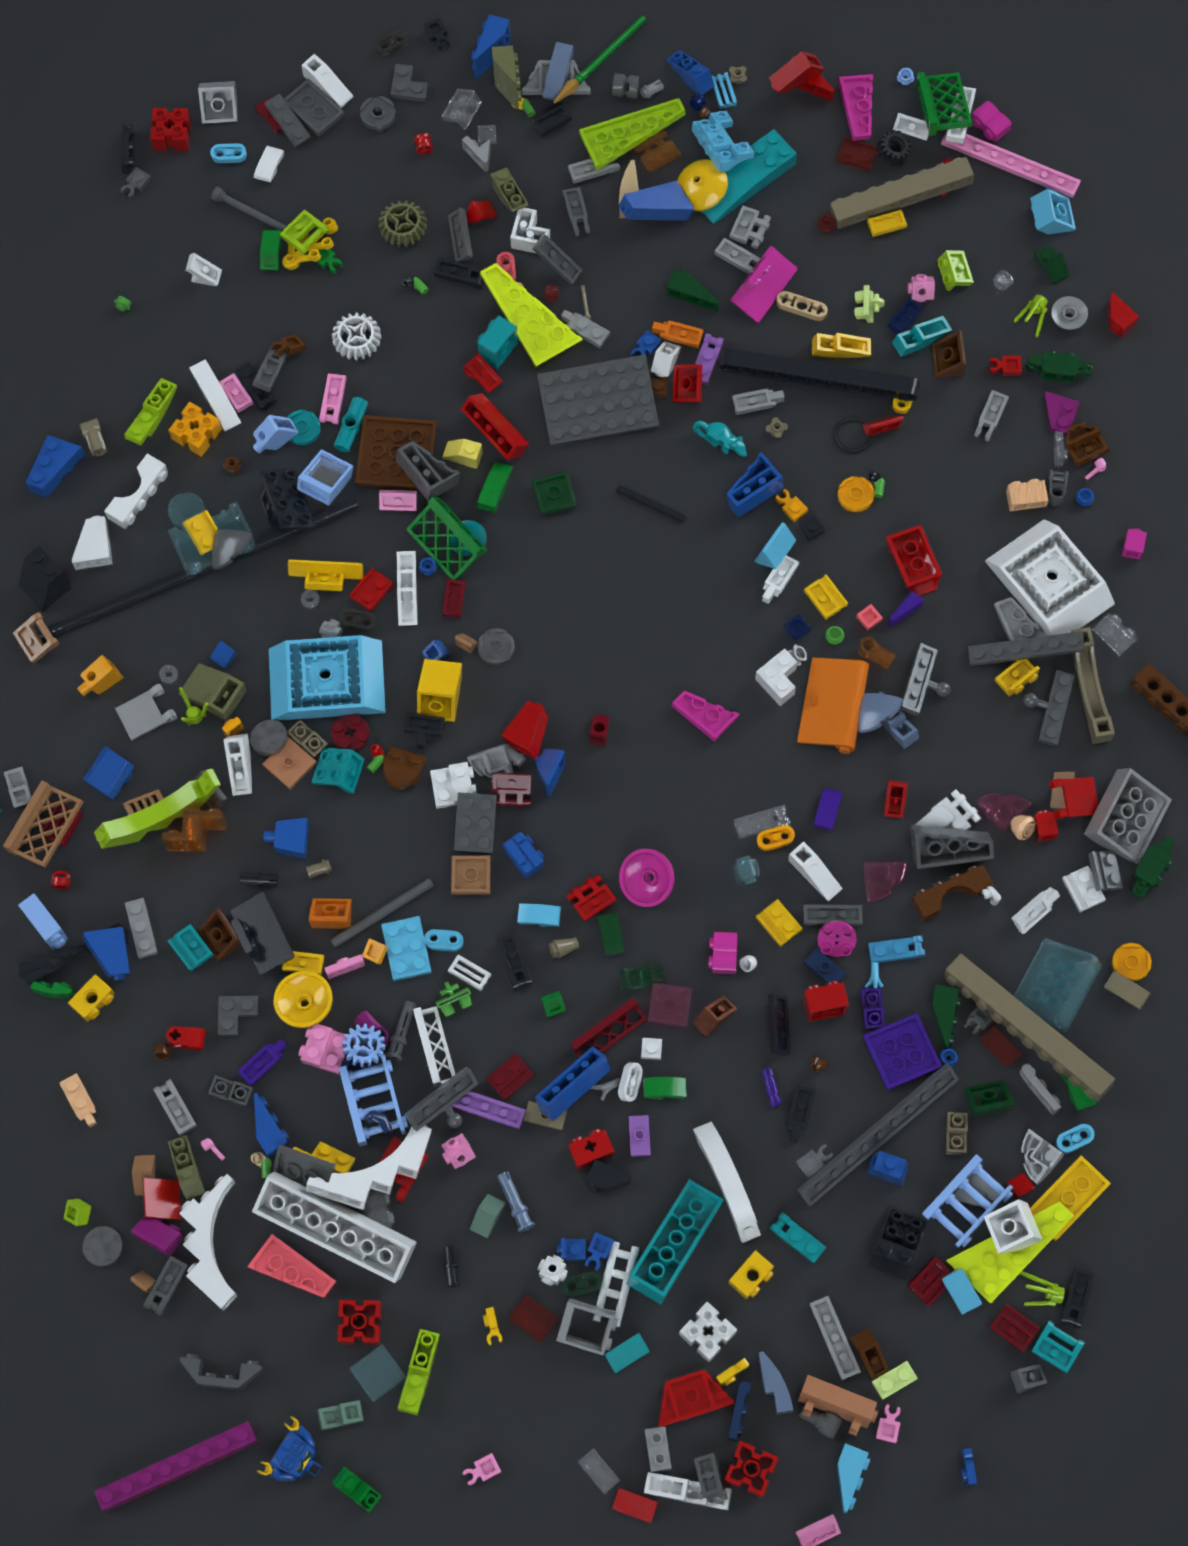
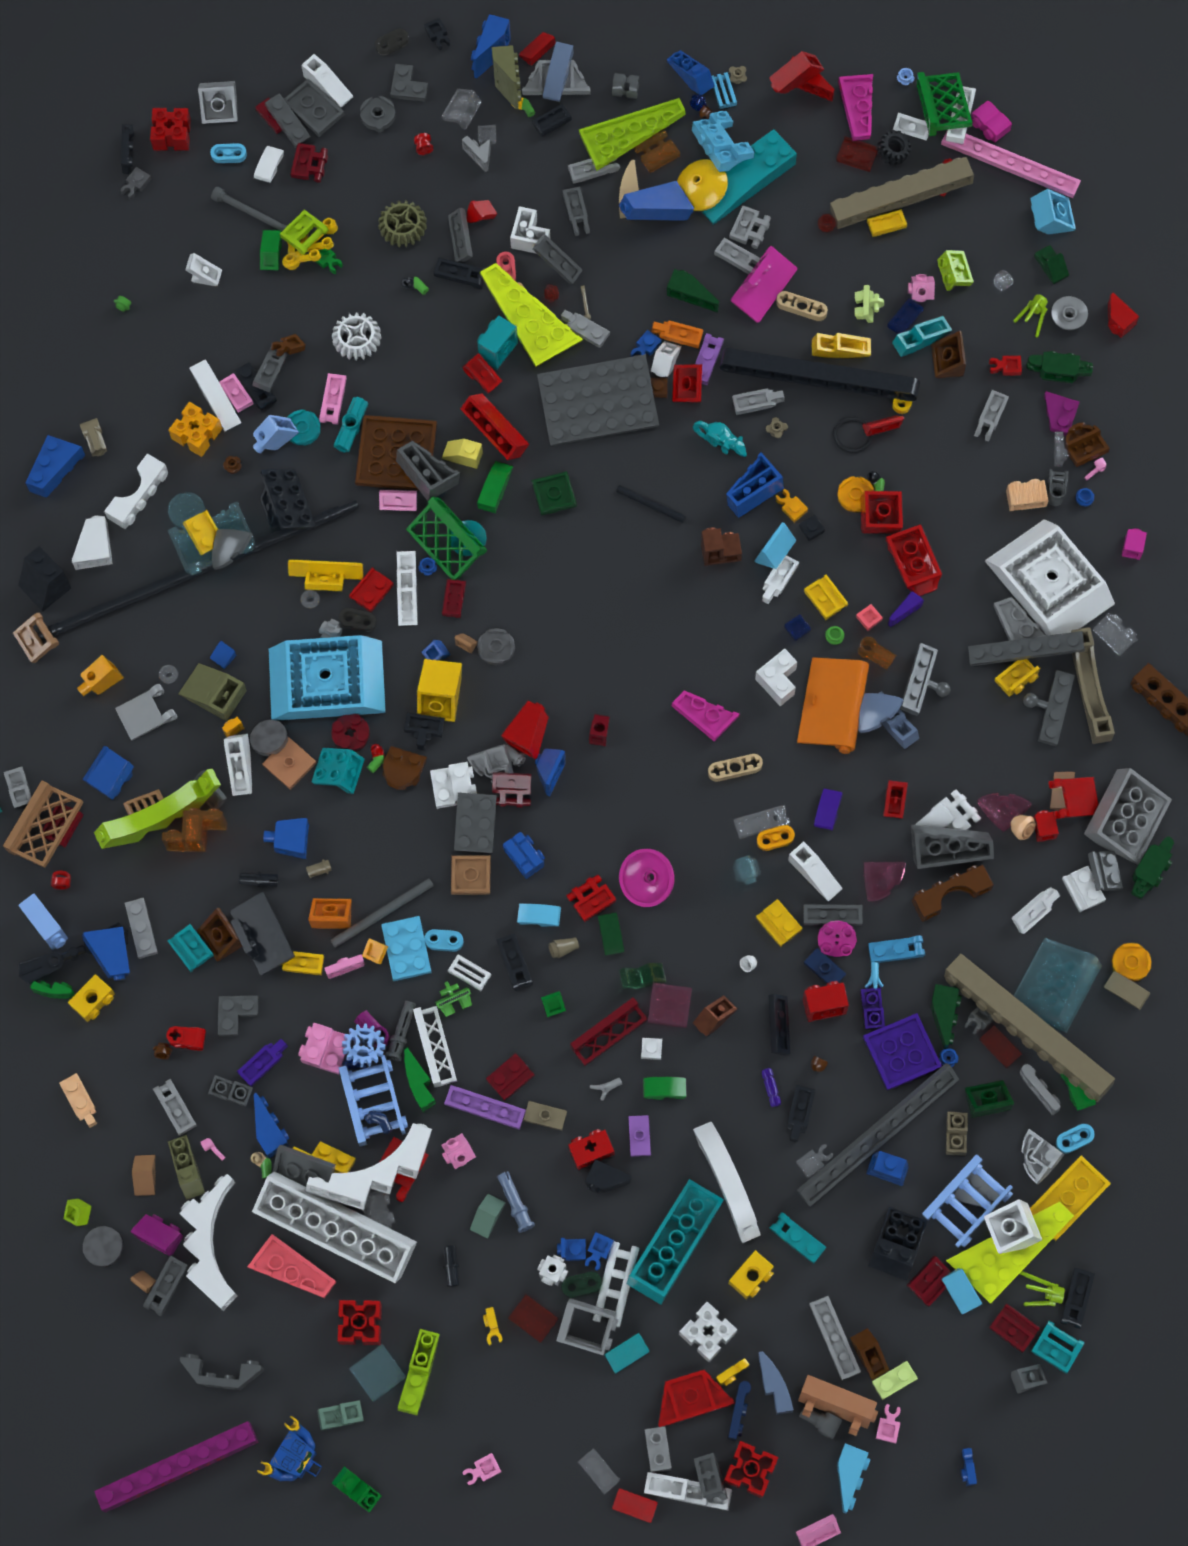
lime slope [124,378,177,446] -> none
piece [142,1178,182,1220] -> none
lime plant [179,687,209,725] -> none
yellow dish [274,971,333,1028] -> none
dark tan slope [287,719,328,758] -> none
light blue window [297,449,353,506] -> none
dark grey plate [404,1067,479,1131] -> none
olive slope [490,167,528,212] -> none
blue brick [535,1046,611,1121] -> none
green piece [553,15,647,104] -> none
white plate [618,1062,642,1102] -> none
light grey pin [640,79,664,99] -> none
dark pink brick [709,932,737,974] -> none
light grey plate [788,645,807,666] -> none
white arm [982,886,1001,905] -> none
red slope [1006,1173,1035,1200] -> none
none -> dark red plate [291,143,328,183]
none -> green slope [404,1047,436,1112]
none -> red slope [519,32,556,66]
none -> copper brick [701,527,742,566]
none -> tan beam [708,754,763,782]
none -> red brick [860,491,903,534]

